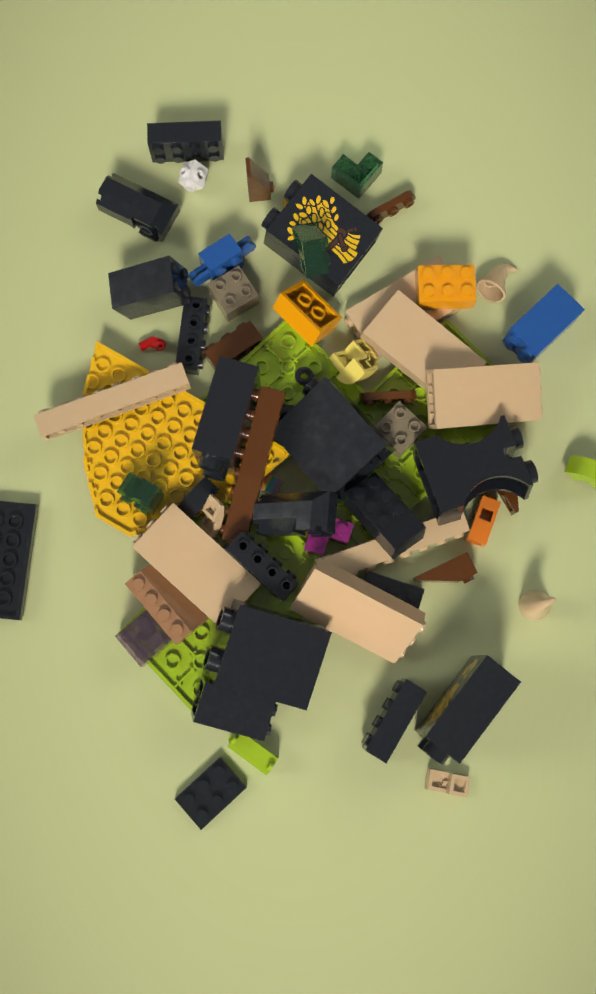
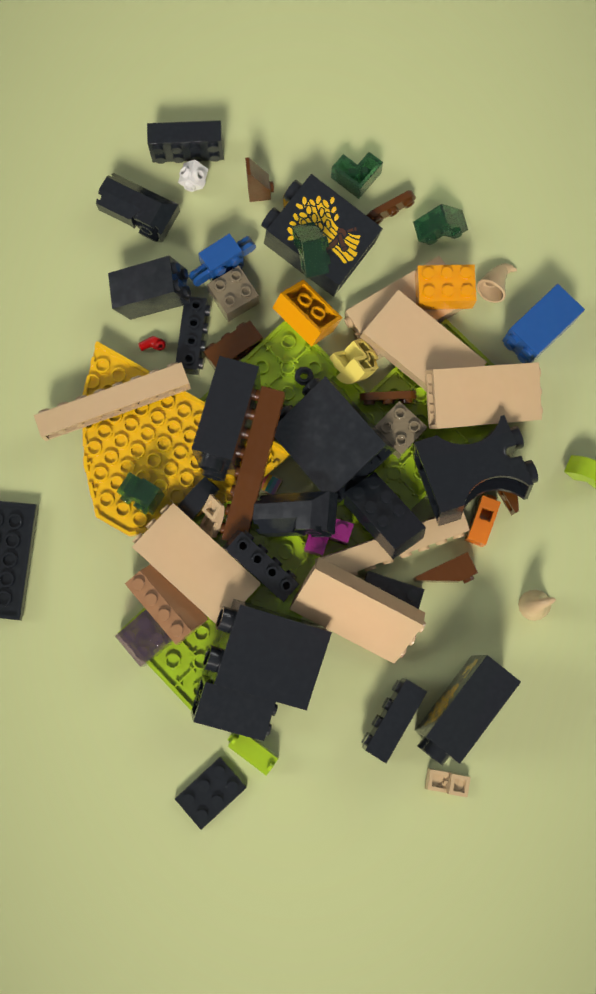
none -> clear green brick [413,204,468,245]

